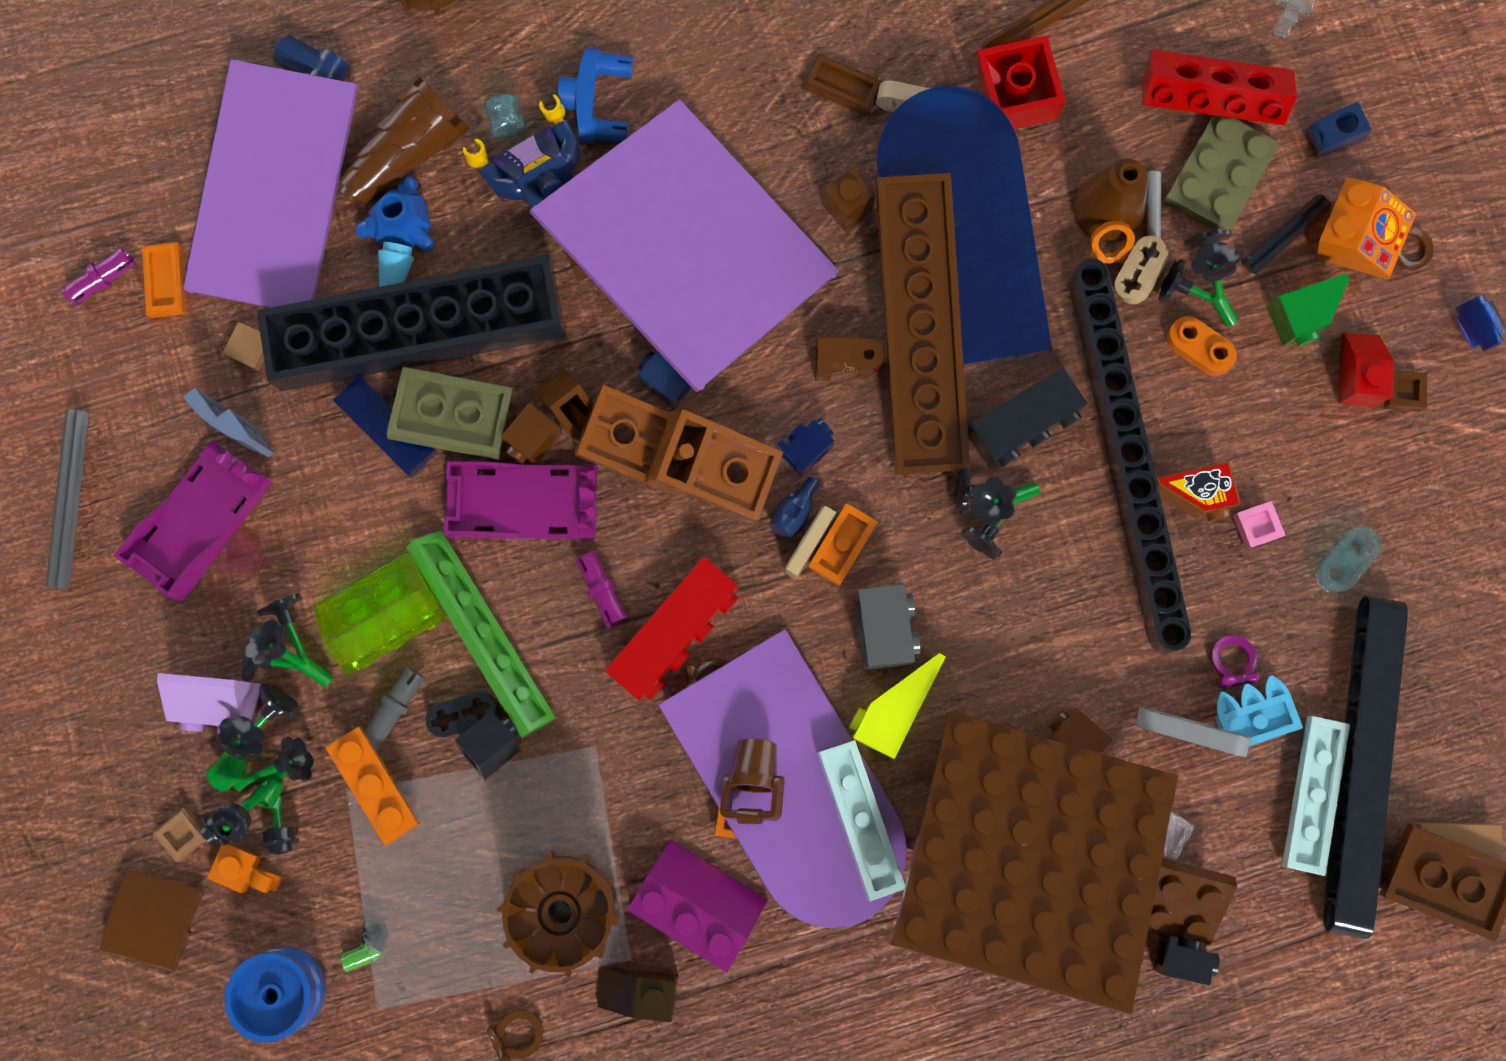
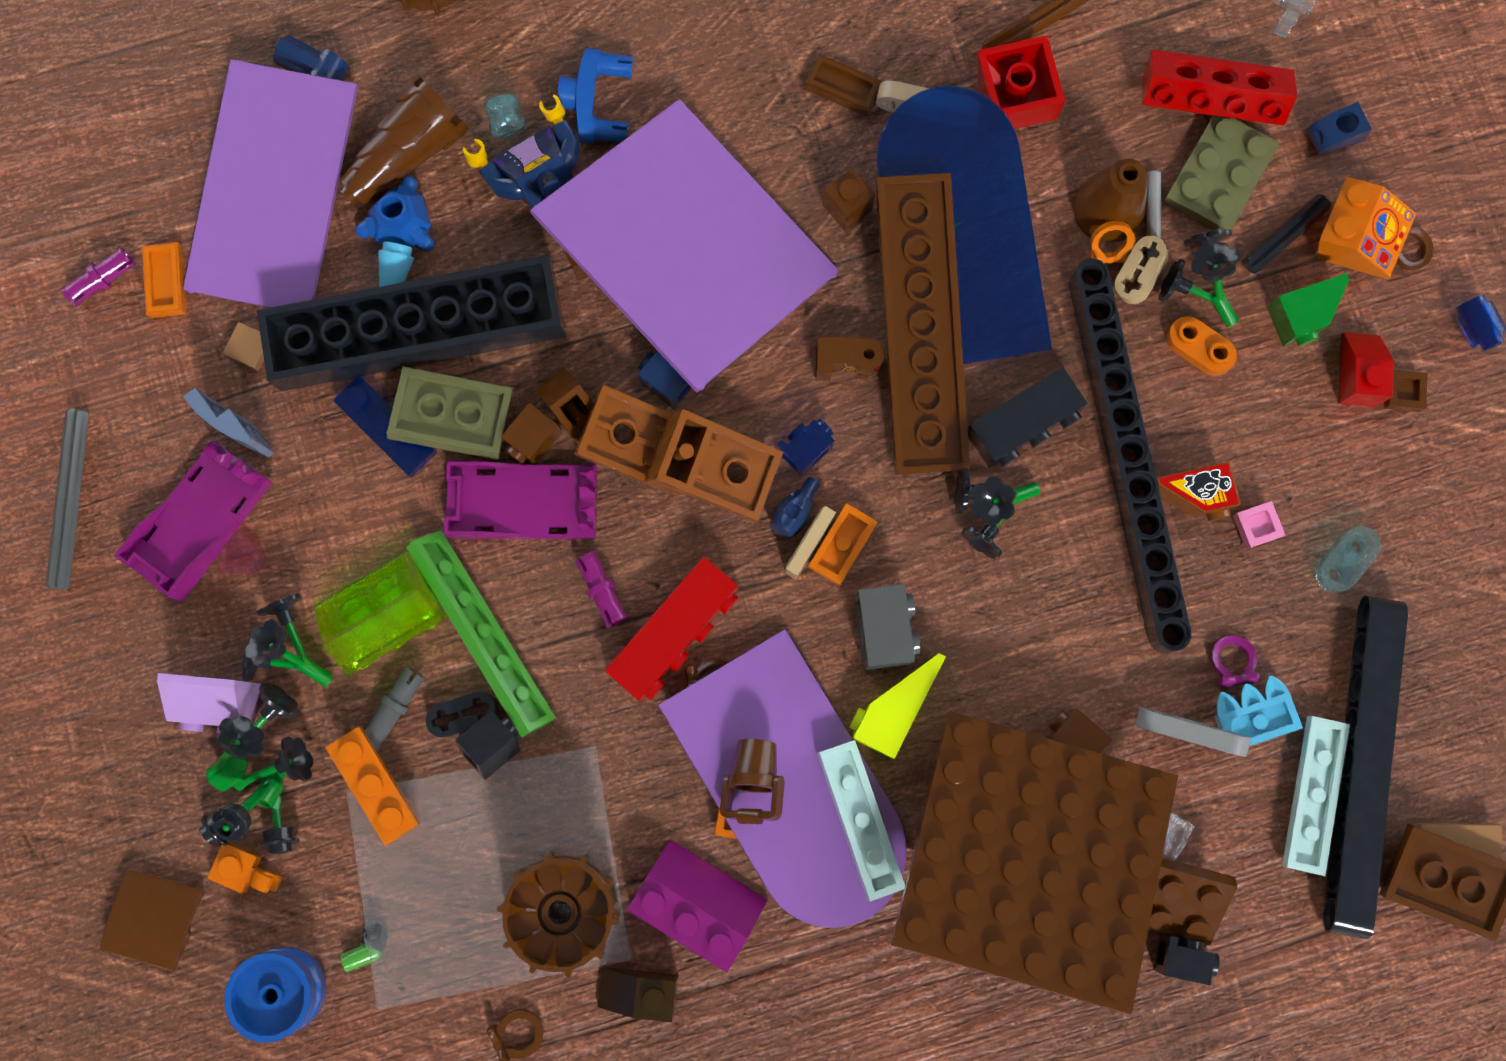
medium nougat tile [153,807,206,862] -> none

